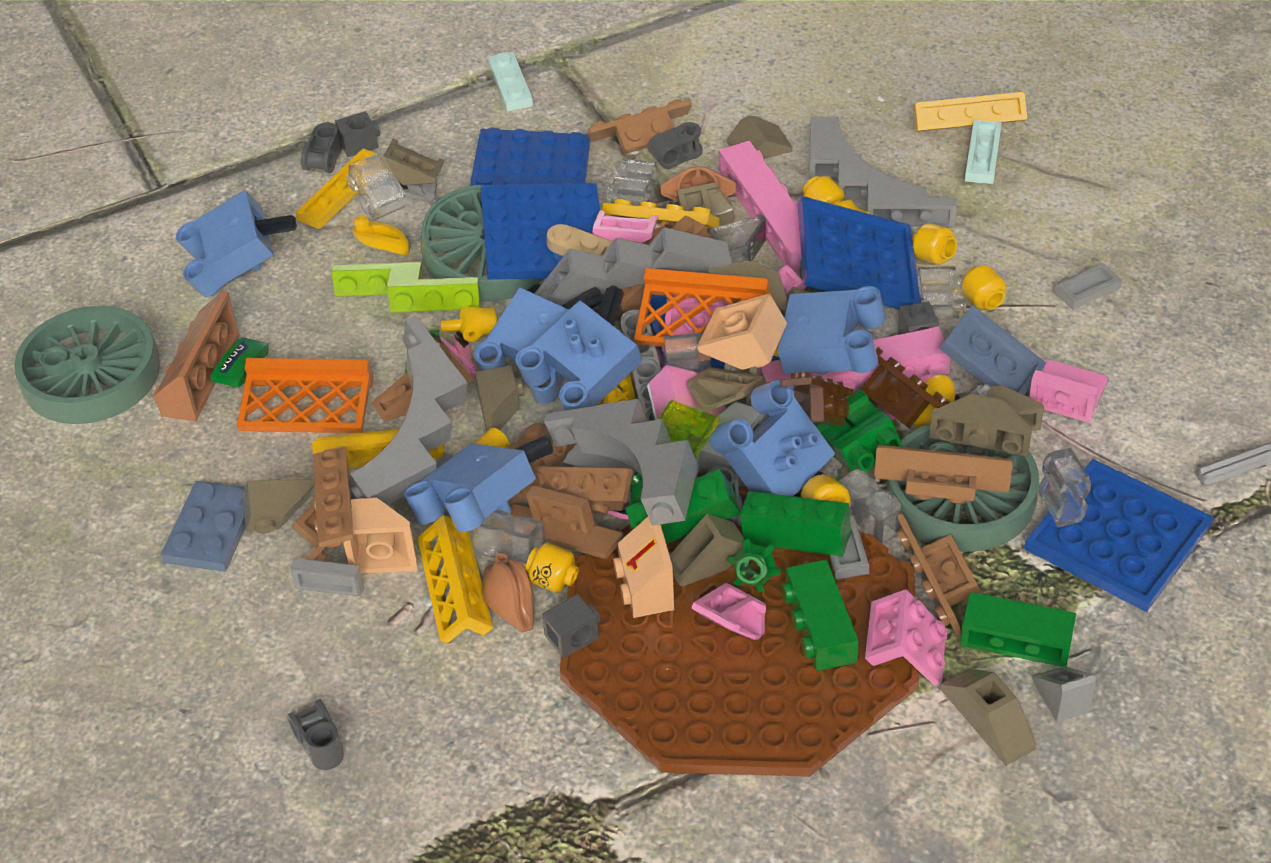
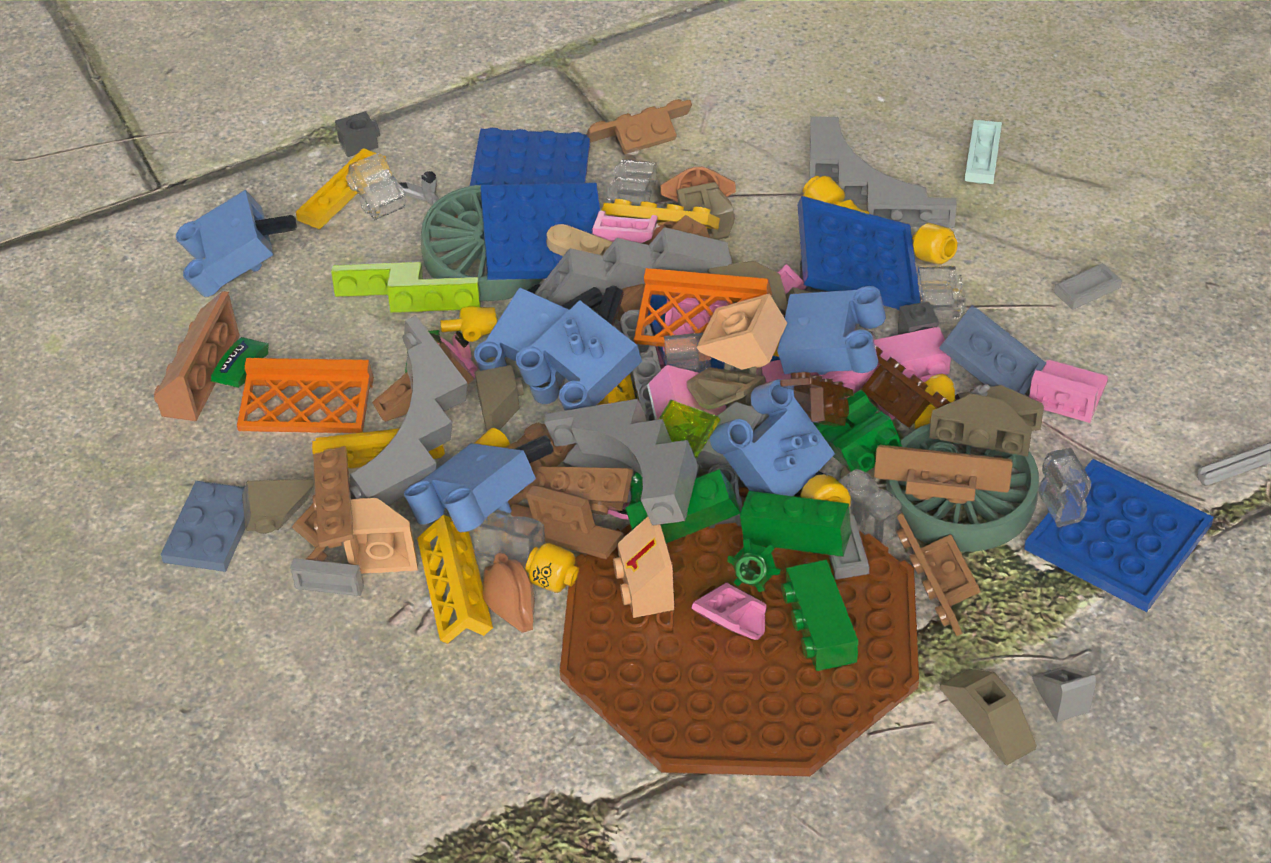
sand green piece [14,306,160,424] -> none
dark grey piece [287,699,344,770] -> none
dark grey piece [301,122,342,173] -> none
yellow arm [352,215,410,256] -> none
dark tan slope [381,139,444,185] -> none
light aqua plate [488,52,533,111] -> none
dark grey brick [542,594,600,658] -> none
dark grey piece [648,122,703,169] -> none
dark tan slope [669,513,744,586] -> none
clear slope [709,215,766,264] -> none
bright pink brick [719,141,801,273] -> none
dark tan slope [727,116,793,159] -> none
bright pink bracket [865,589,947,686] -> none
yellow plate [913,92,1027,132] -> none
green brick [960,592,1076,667] -> none
yellow head [961,265,1007,310] -> none

